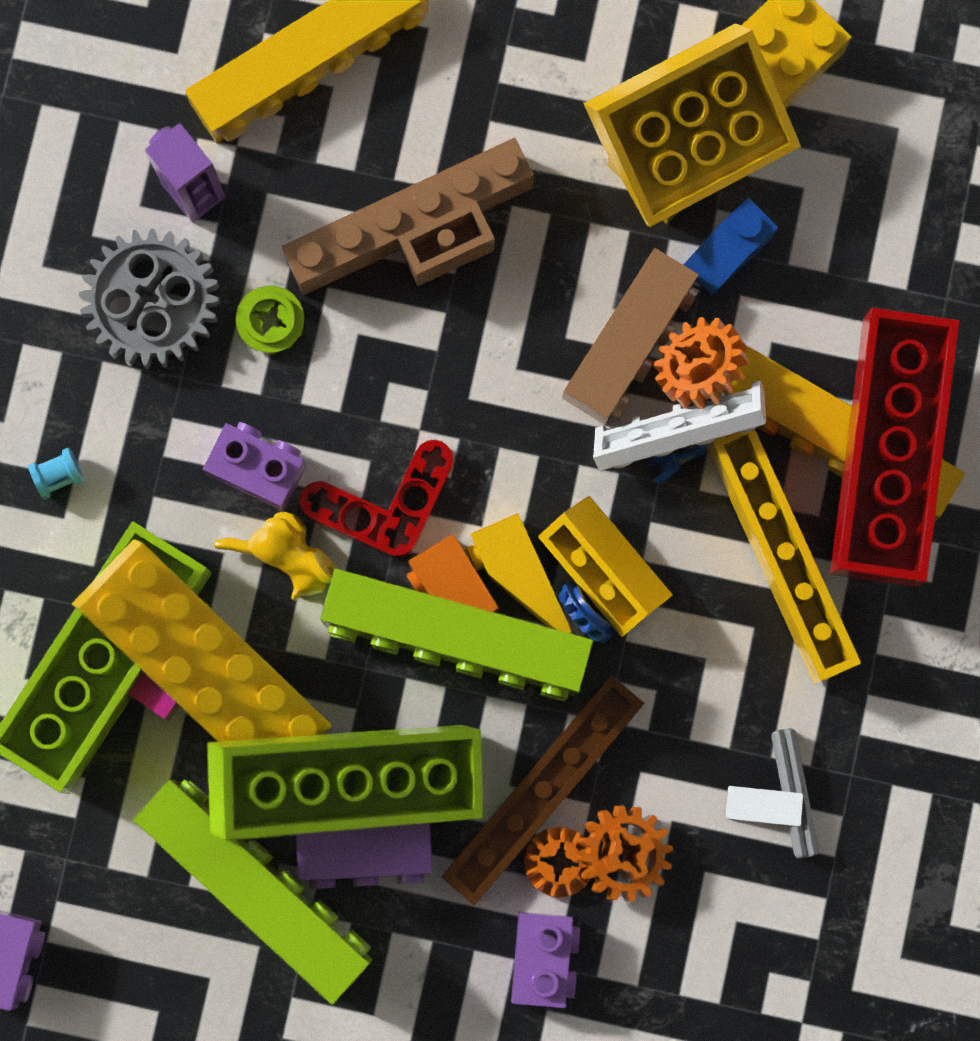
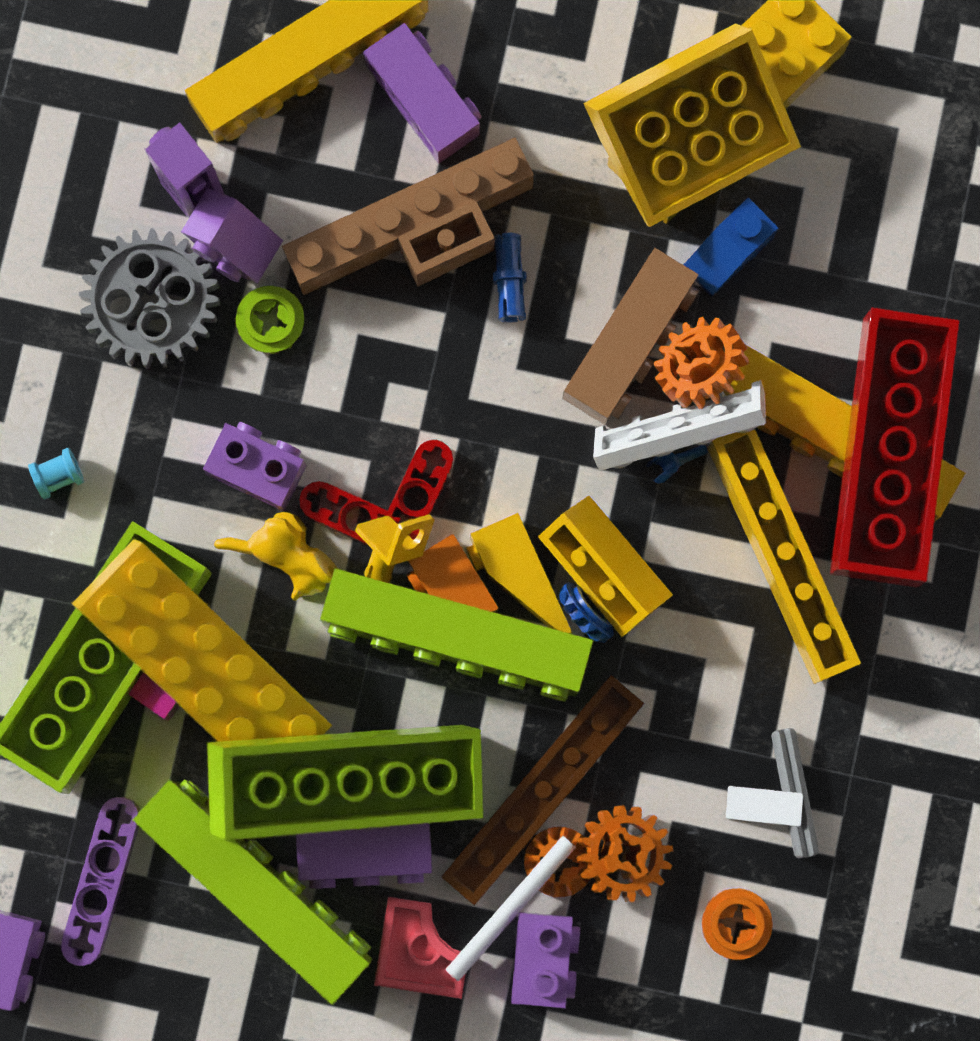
none -> medium lavender beam [61,797,140,966]
none -> medium lavender brick [181,188,283,284]
none -> yellow bracket [355,515,435,583]
none -> medium lavender brick [363,23,482,164]
none -> coral tile [374,897,465,999]
none -> white bar [445,836,576,981]
none -> blue pin [493,233,527,323]
none -> orange gear [702,888,773,960]

